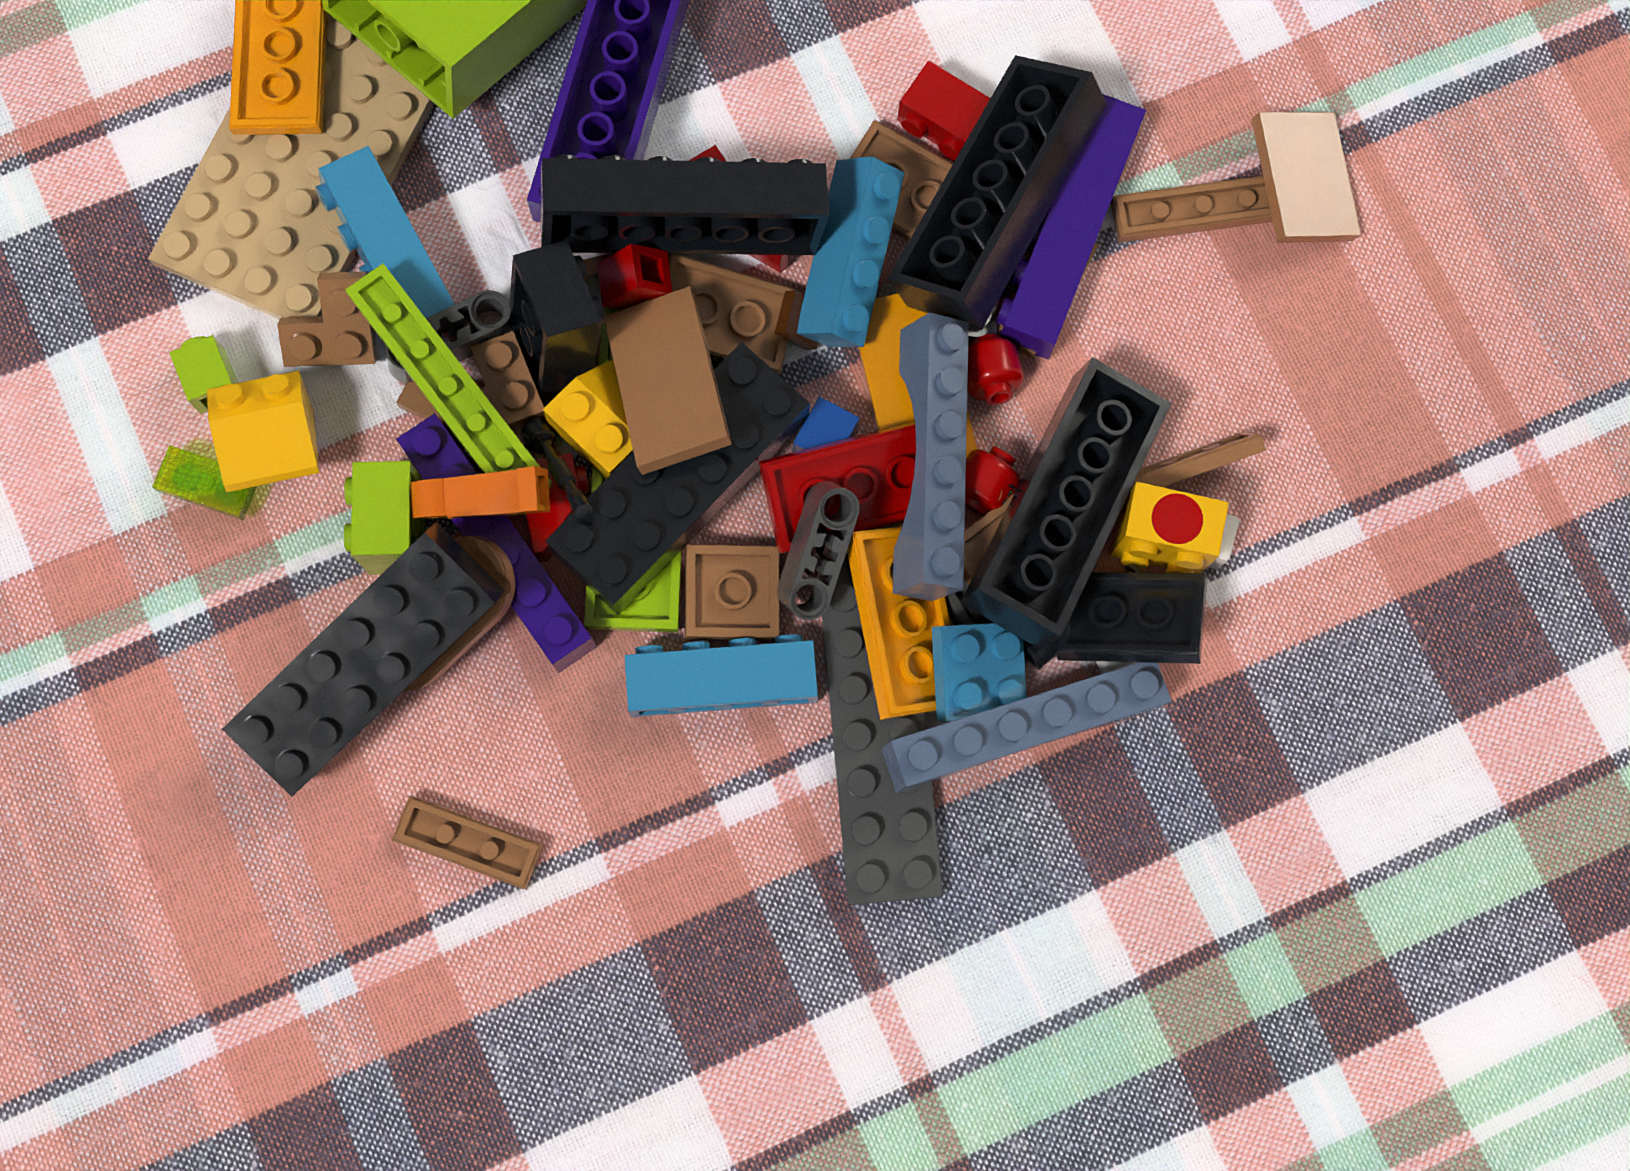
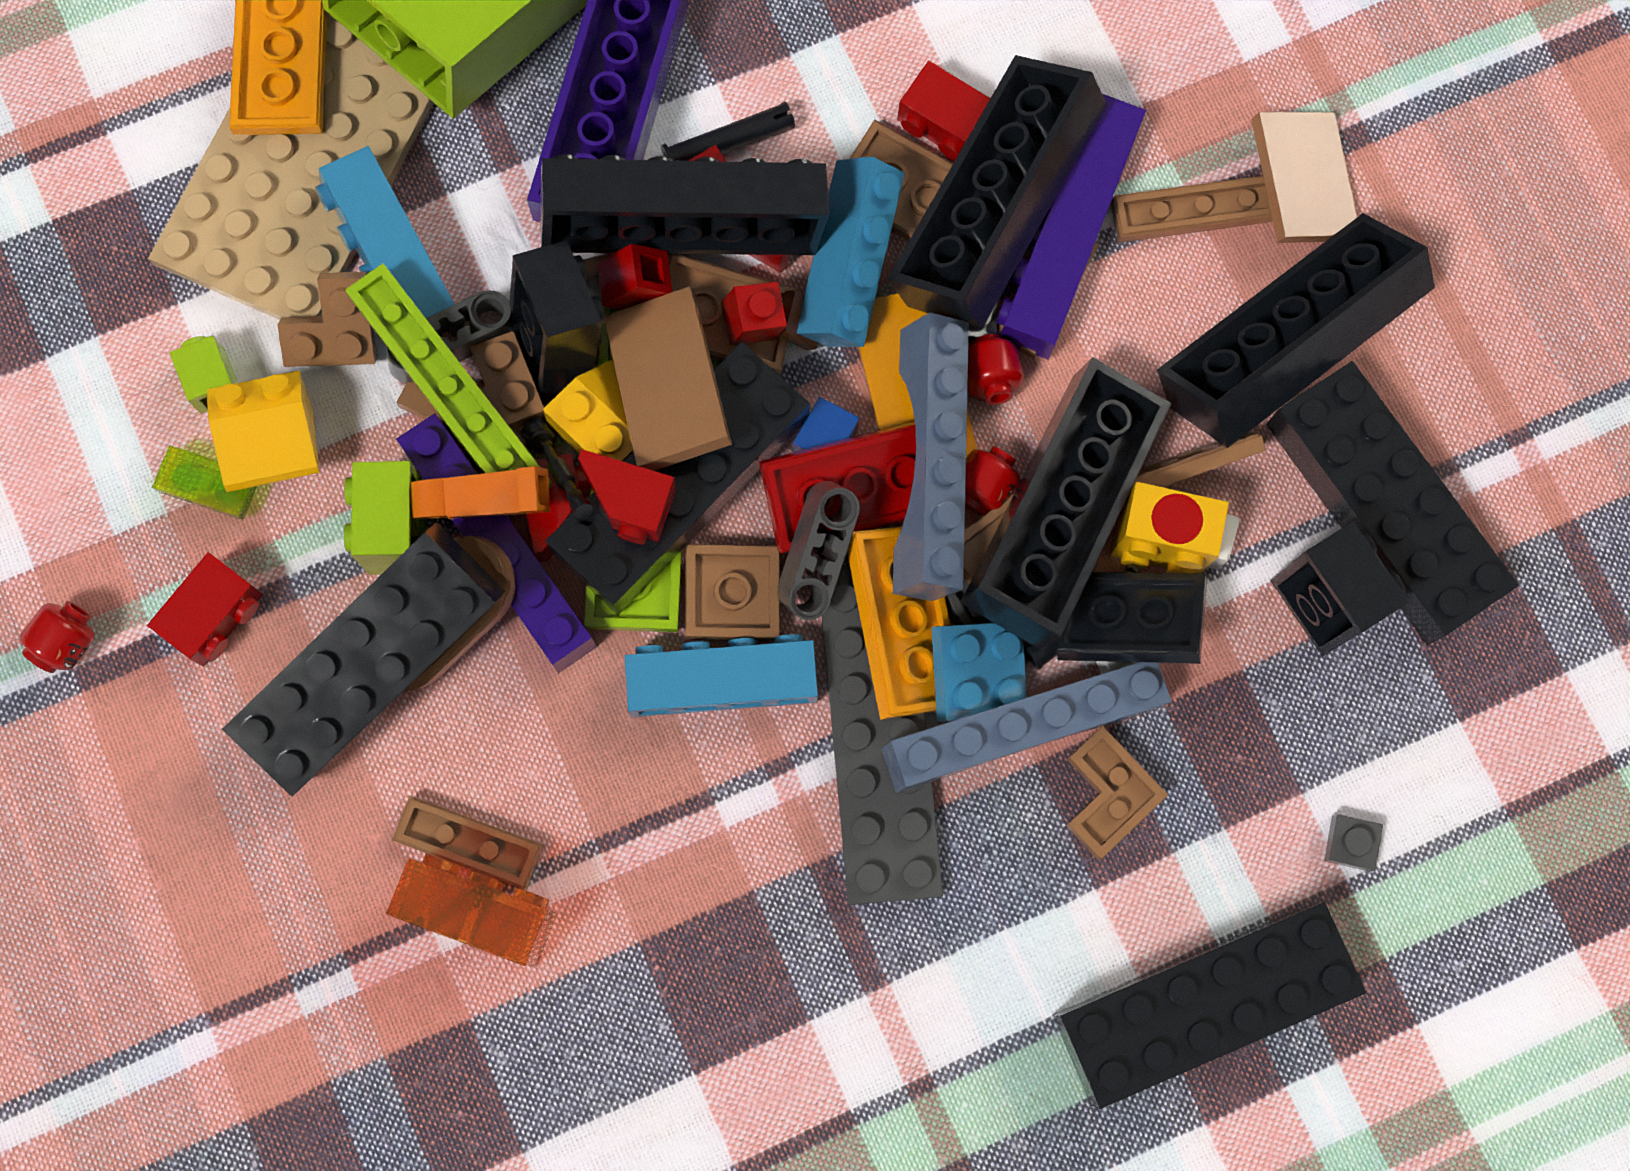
none -> red head [20,601,95,673]
none -> red brick [146,552,263,667]
none -> clear orange brick [386,853,558,967]
none -> red slope [578,449,676,544]
none -> black pin [661,101,795,161]
none -> red brick [721,282,787,346]
none -> black brick [1052,902,1366,1109]
none -> medium nougat plate [1066,726,1168,860]
none -> black brick [1157,213,1435,448]
none -> black brick [1266,361,1519,646]
none -> black brick [1270,521,1409,657]
none -> dark grey plate [1324,814,1383,872]

